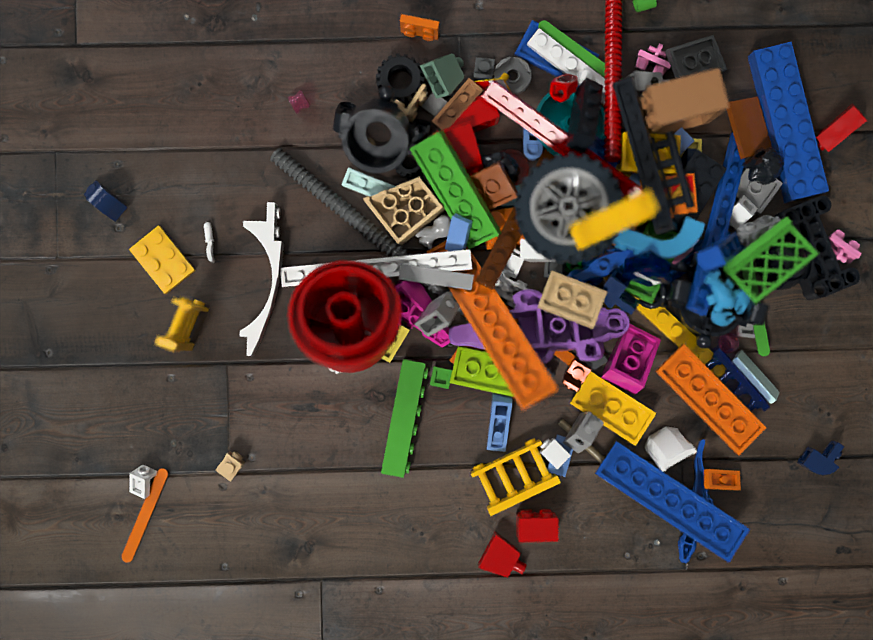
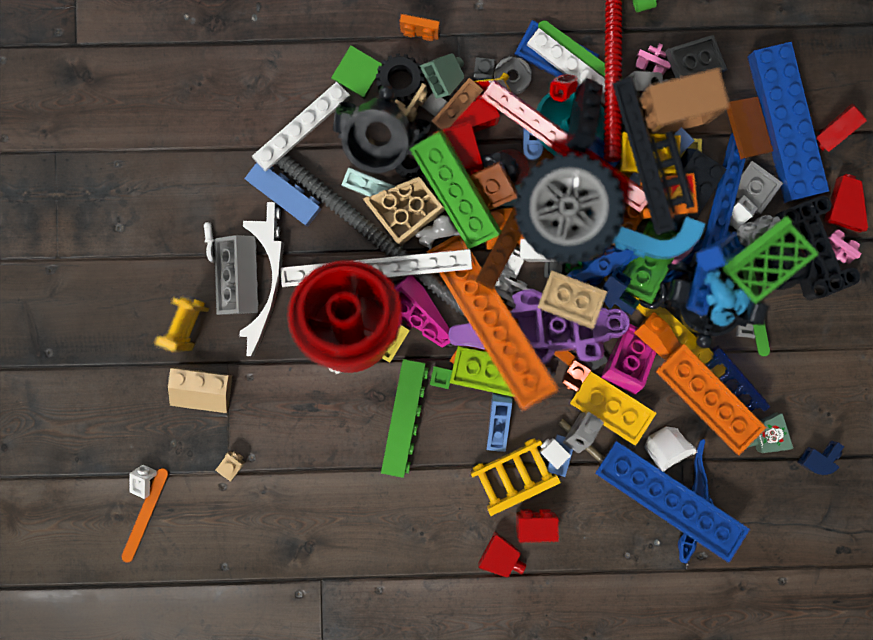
dark blue brick [84,180,127,222] -> none
yellow plate [129,225,196,294] -> none
clear pink wheel [288,90,310,114] -> none
light grey sticker [399,264,474,290] -> none
light grey torso [415,292,459,337] -> none
medium blue tile [445,214,472,251] -> none
yellow fence [570,190,658,251] -> none
clear blue torso [622,251,673,287] -> none
orange plate [704,469,741,491] -> none
clear pink tile [718,333,739,353] -> none
light aqua tile [732,350,780,404] -> none
black animal [742,147,784,185] -> none
none -> tan slope [168,368,233,413]
none -> light grey slope [214,235,259,315]
none -> medium blue brick [244,163,321,227]
none -> white plate [252,82,350,172]
none -> bright green tile [331,46,382,98]
none -> orange slope [634,312,681,361]
none -> sand green torso [747,412,794,453]
none -> red slope [823,174,868,233]

